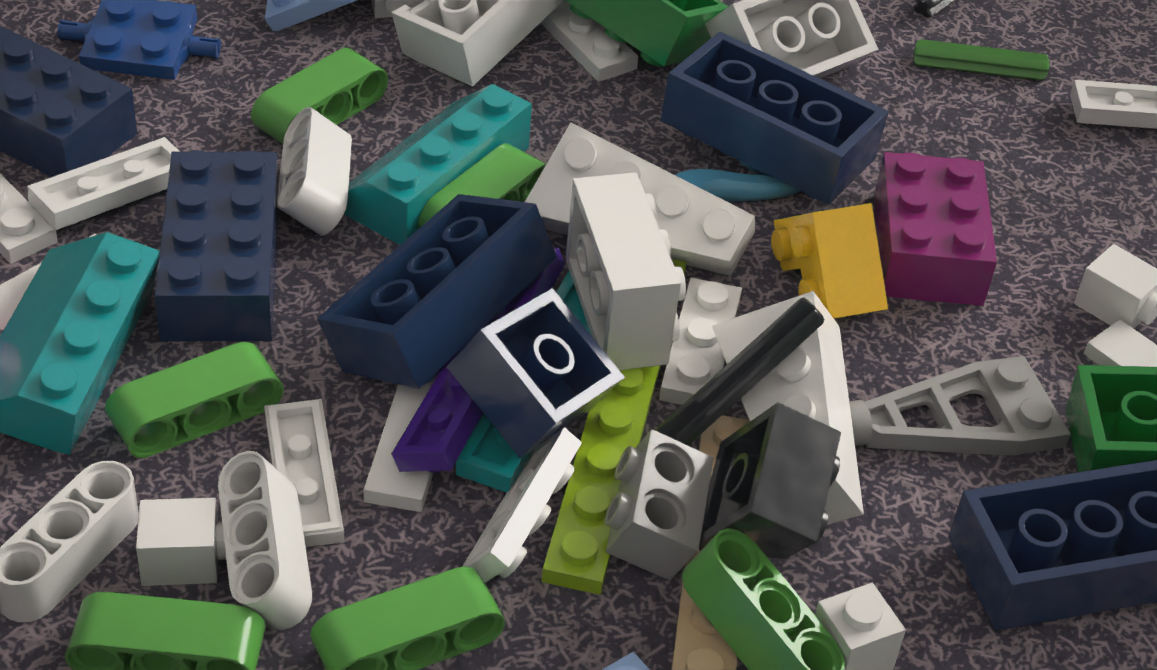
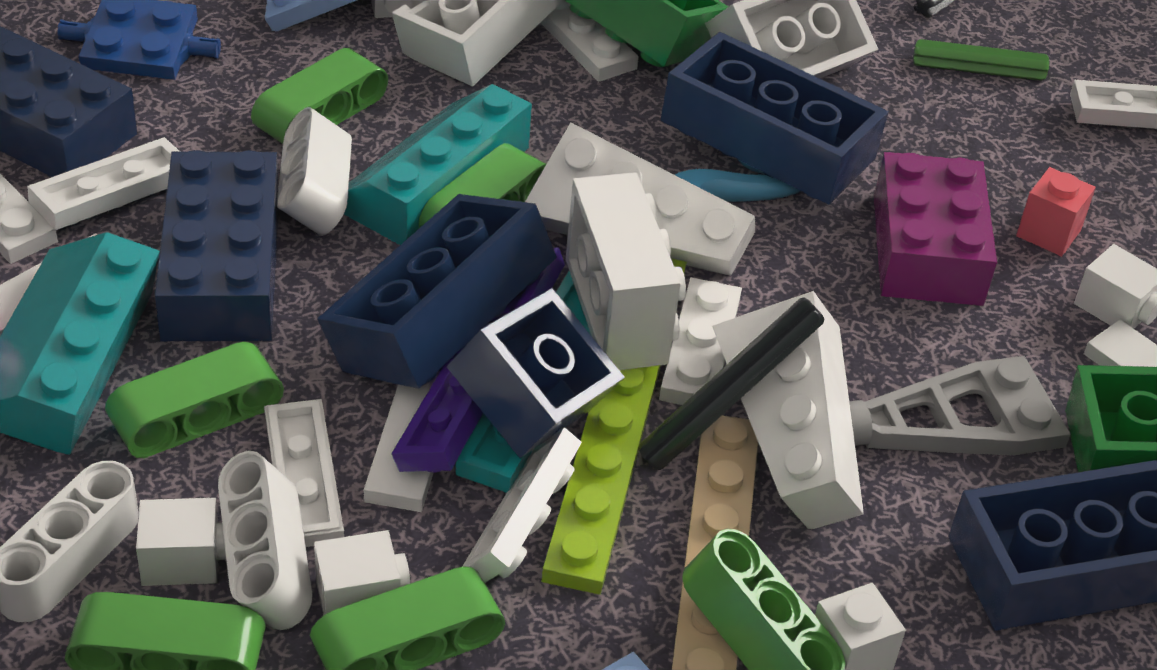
light grey brick [605,429,714,580] -> none
black slope [698,402,841,559] -> none
yellow brick [771,203,888,319] -> none
none -> white brick [314,530,410,616]
none -> coral brick [1016,167,1096,257]

